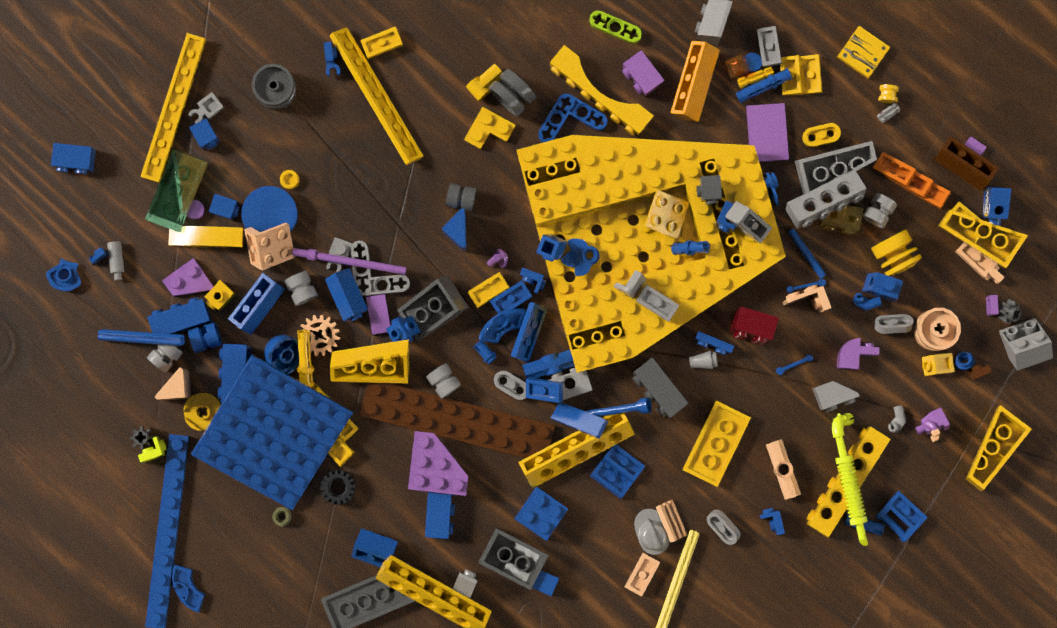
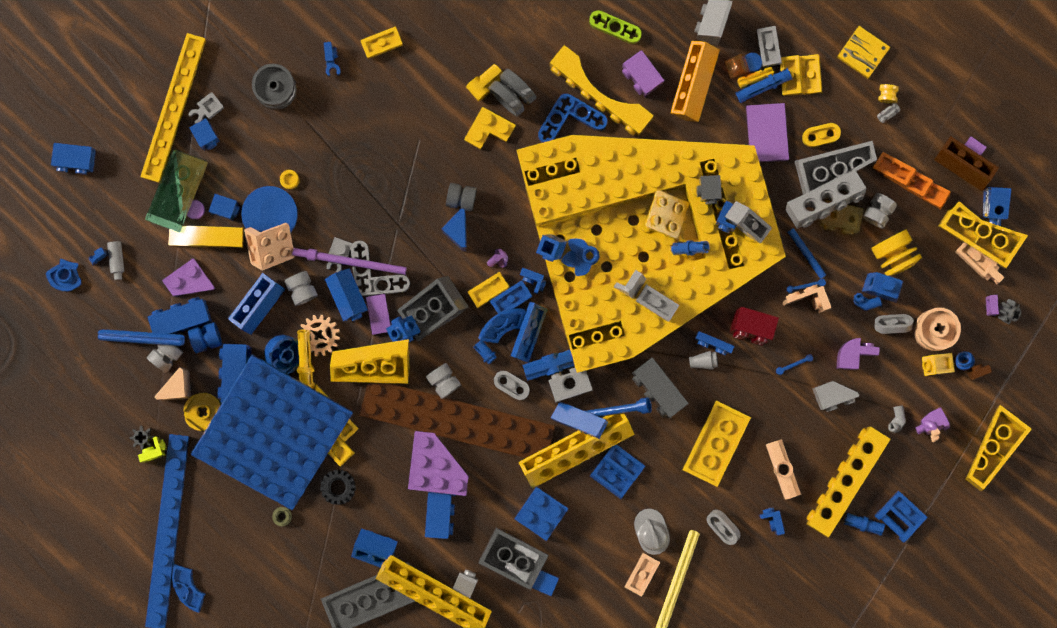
yellow brick [204,280,236,311] -> none
yellow plate [330,27,423,165] -> none
blue plate [526,378,563,403] -> none
light nougat tile [656,500,687,543] -> none
blue plate [764,172,779,207] -> none
neon yellow piece [832,413,868,546] -> none
light grey slope [999,318,1053,371] -> none

